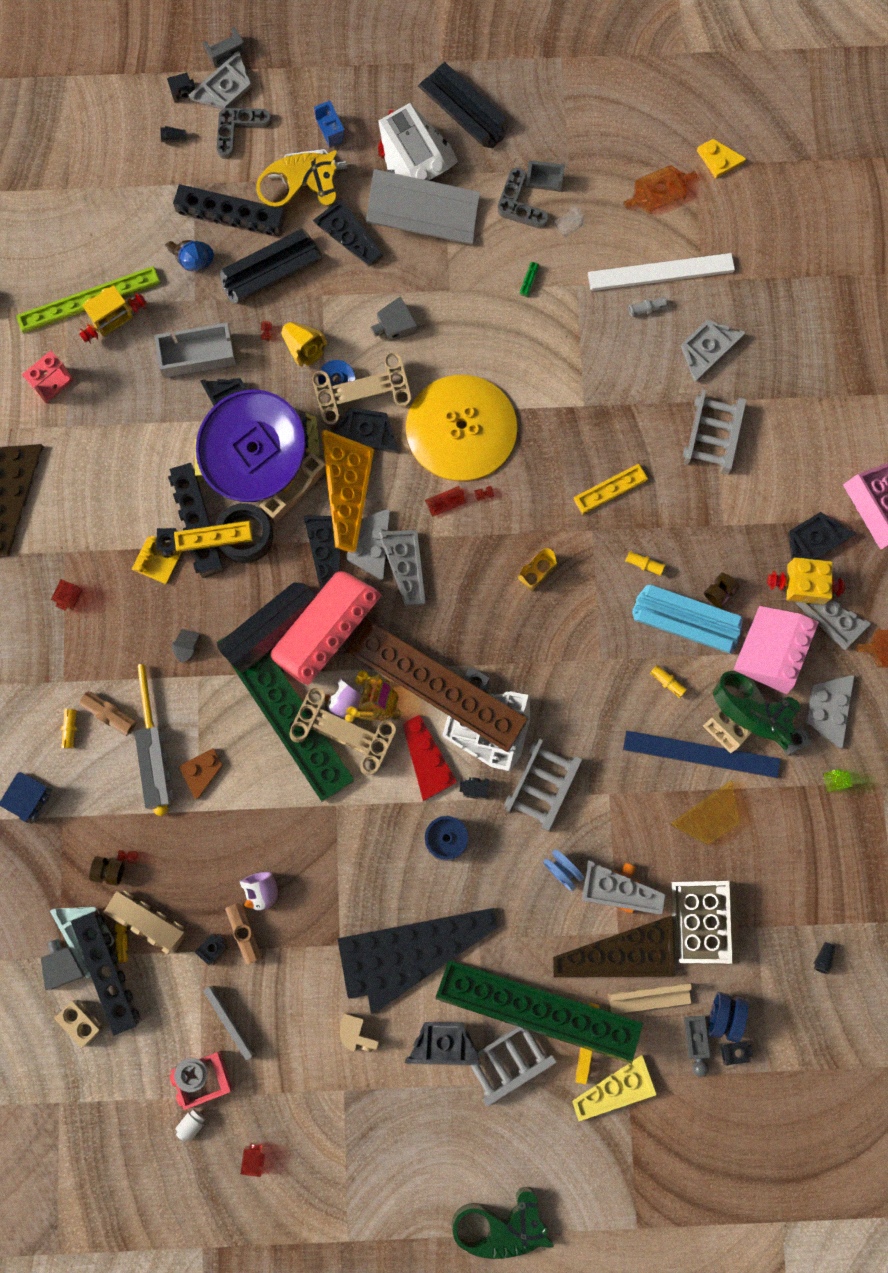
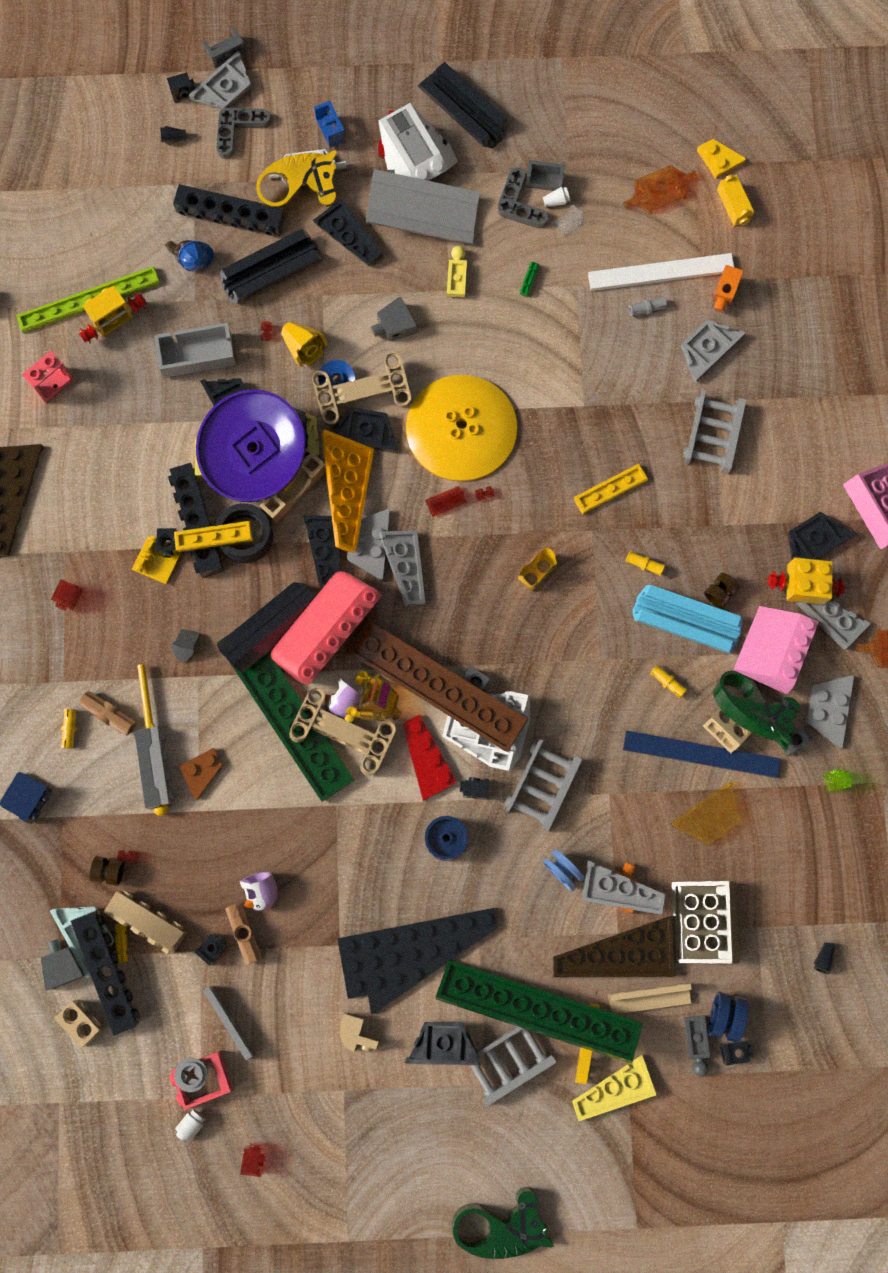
none -> light yellow plate [447,246,467,298]
none -> white cone [543,187,570,207]
none -> orange torso [713,265,743,313]
none -> yellow brick [717,175,754,226]

